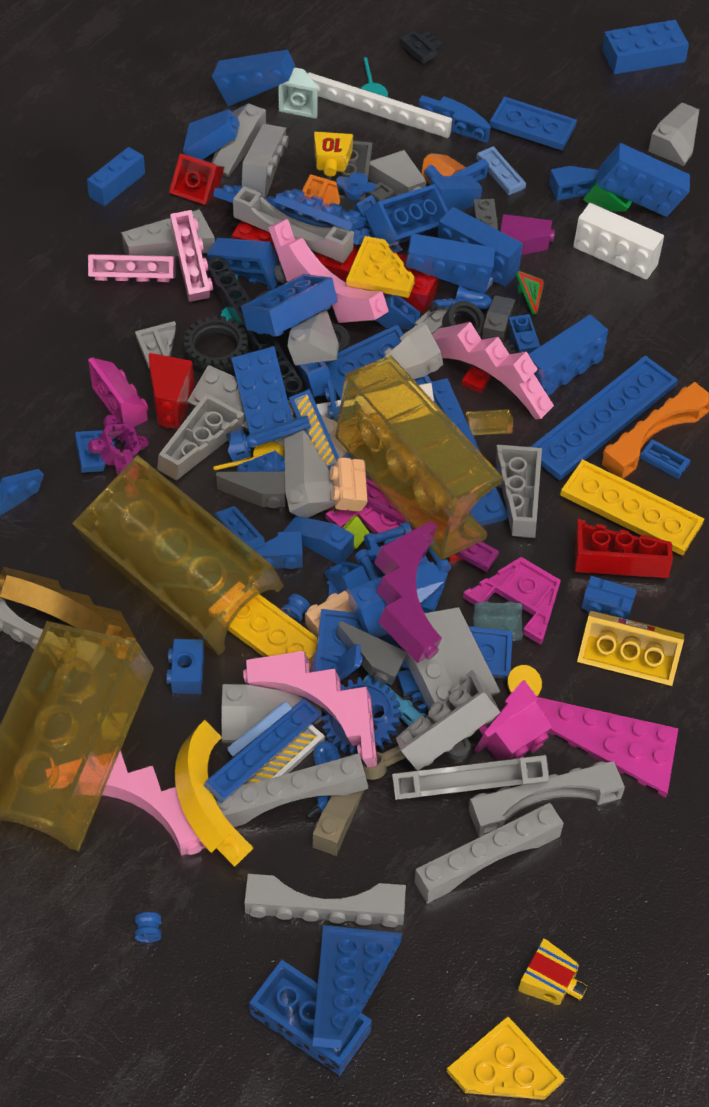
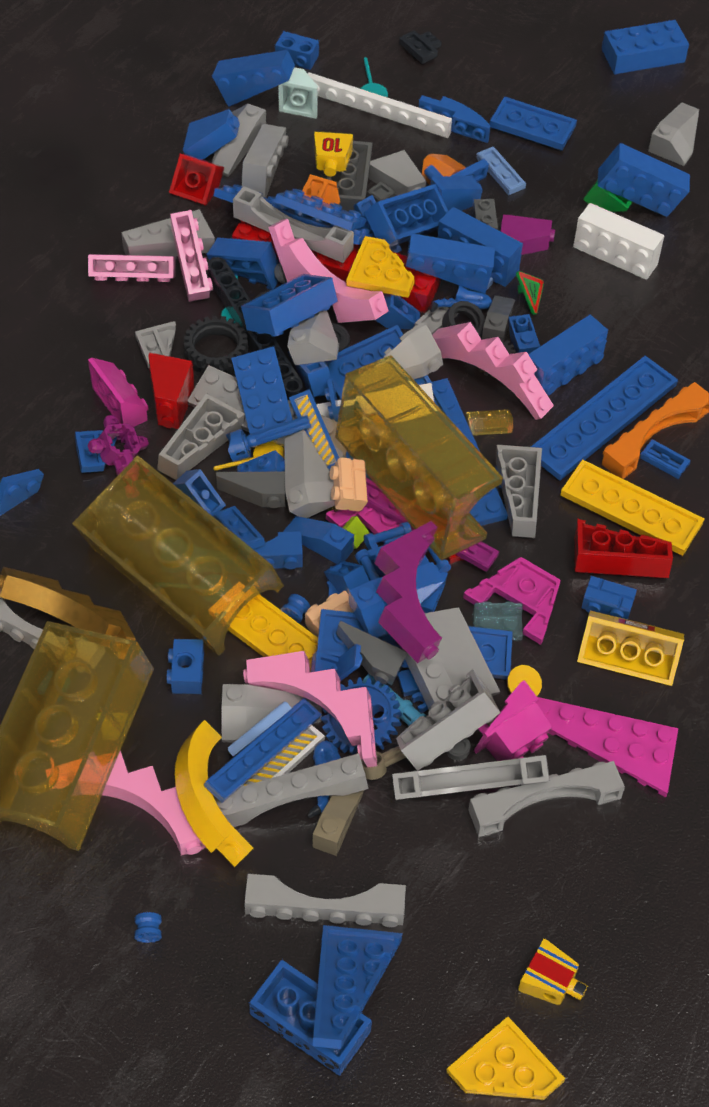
blue brick [87,147,145,206] -> none
blue plate [336,172,377,200] -> none
light grey arch [414,803,564,903] -> none
red tile [462,366,491,393] -> none
blue slope [549,166,598,201] -> none
none -> blue slope [172,469,226,519]
none -> blue brick [275,31,319,70]

